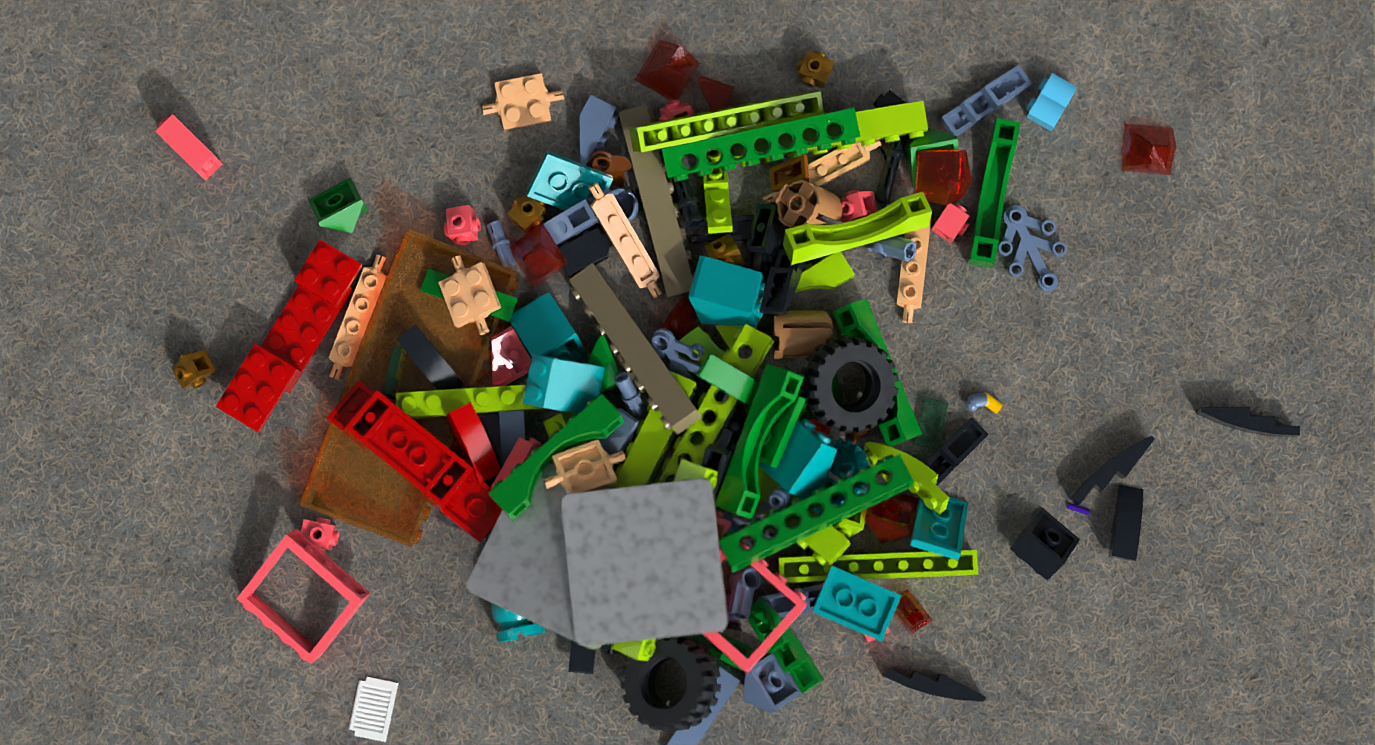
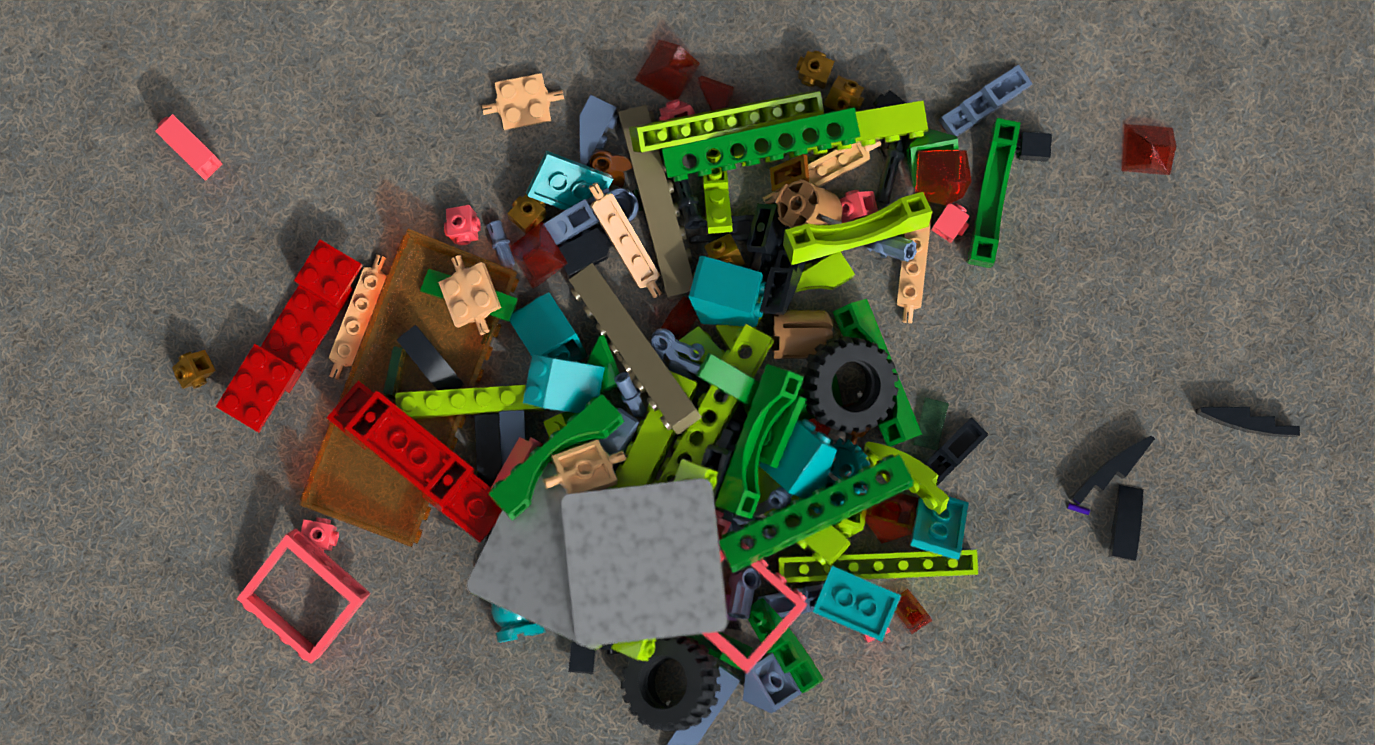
green slope [308,177,368,233] -> none
white window [348,677,398,742] -> none
red slope [446,402,500,483] -> none
coral wing [490,326,531,387] -> none
black slope [882,667,986,702] -> none
arm [965,392,1003,414] -> none
sand blue plant [997,205,1067,292] -> none
black slope [1010,508,1080,581] -> none
medium azure brick [1026,73,1078,131] -> none
none -> pearl gold brick [824,75,864,112]
none -> black brick [1015,132,1052,162]

